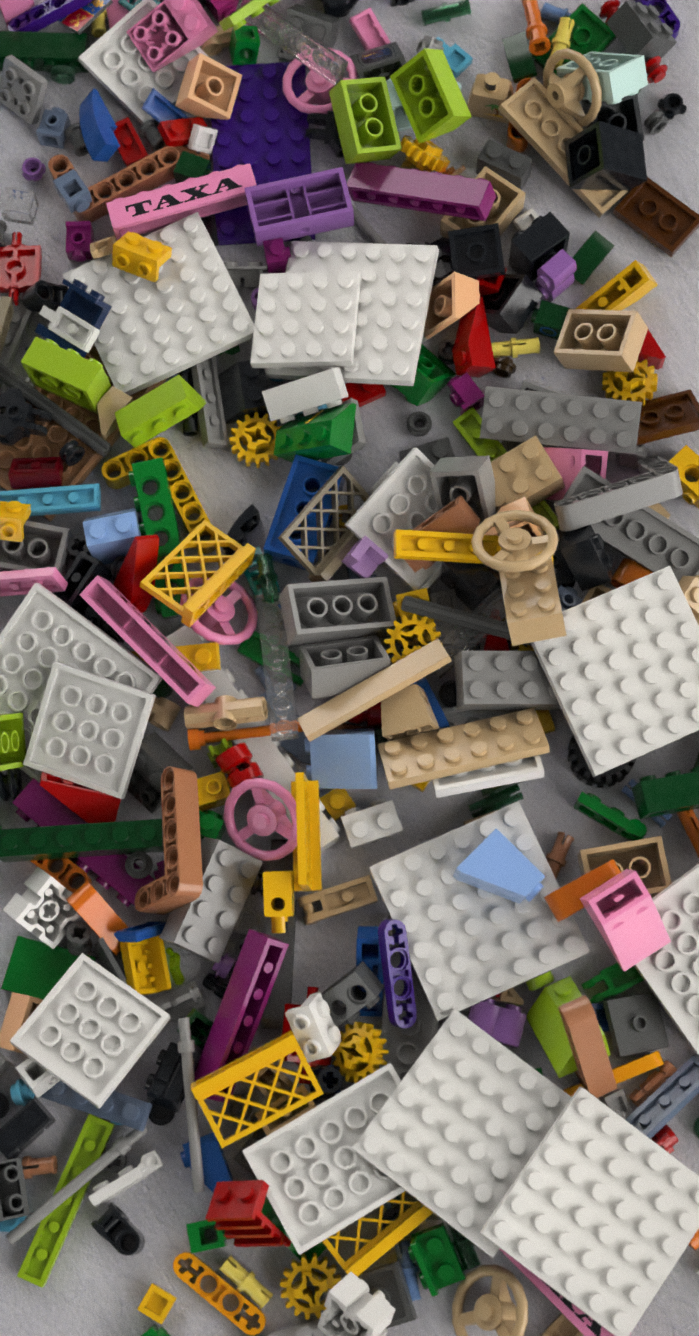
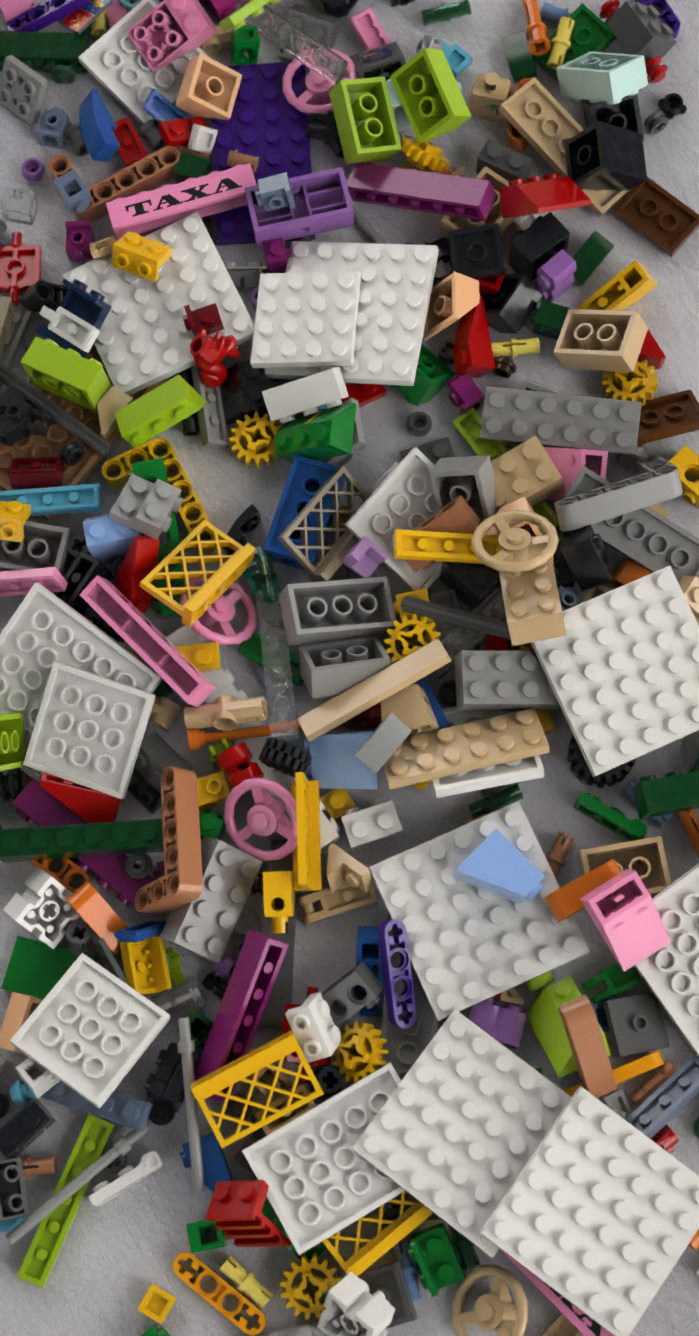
black piece [91,1202,145,1256] -> none
tan piece [543,48,602,127] -> none
none -> light grey plate [109,474,183,540]
none -> dark red bracket [182,303,224,337]
none -> red animal [190,328,241,388]
none -> medium nougat pin [227,149,260,173]
none -> sand blue brick [255,172,296,212]
none -> black tyre [259,737,312,777]
none -> tan slope [327,843,374,893]
none -> light grey slope [355,712,412,774]
none -> red slope [499,173,591,218]

